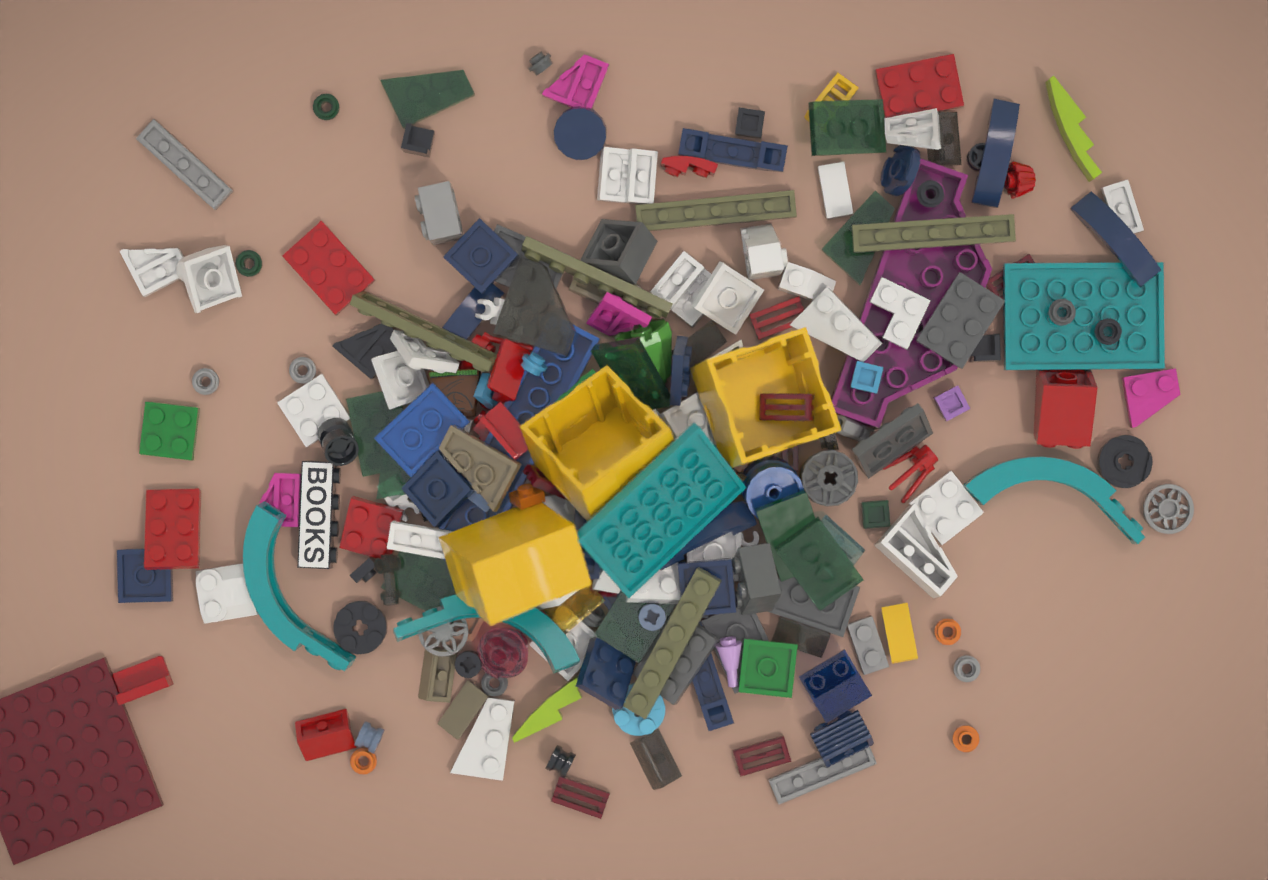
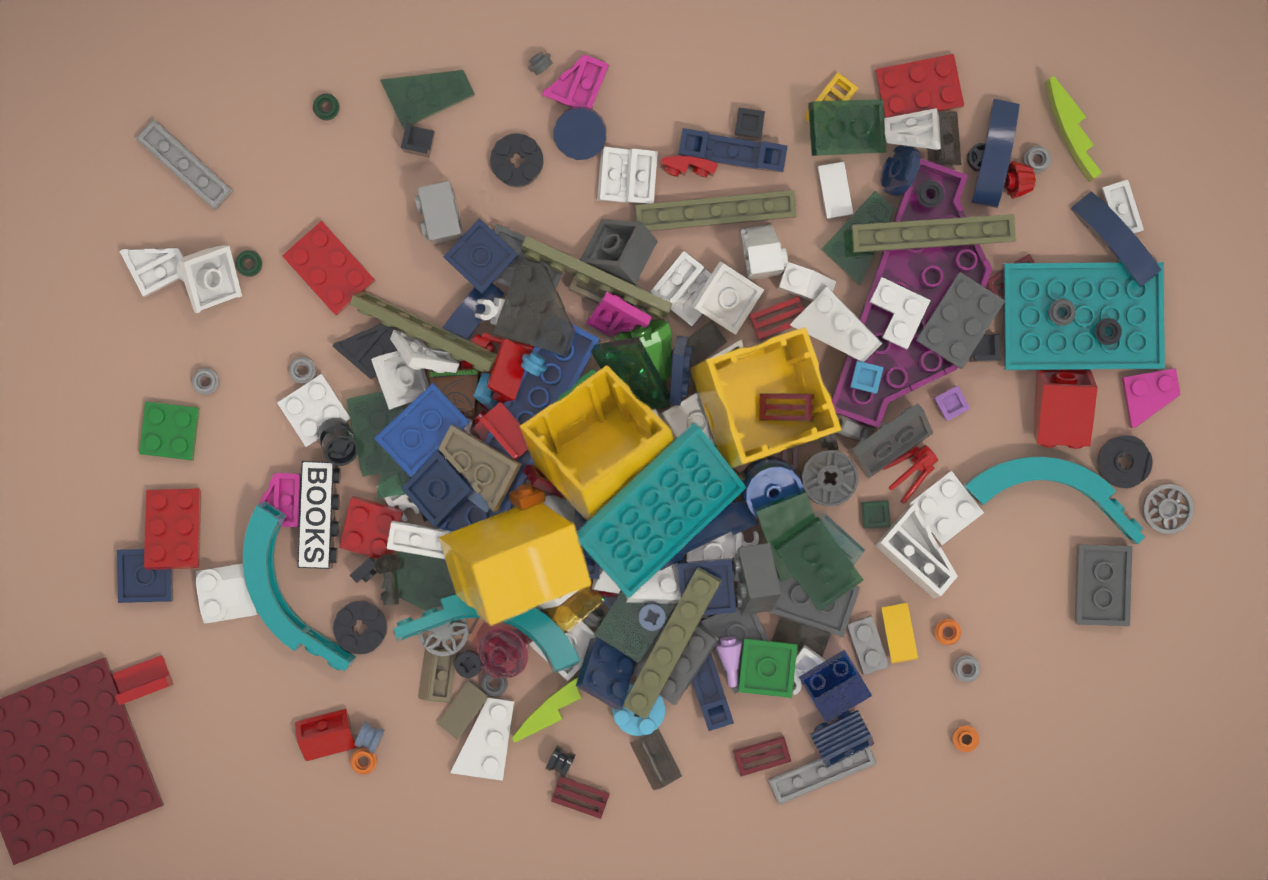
none -> black plate [490,134,544,188]
none -> white plate [792,644,826,695]
none -> light grey plate [1024,146,1051,173]
none -> dark grey plate [1075,544,1132,626]

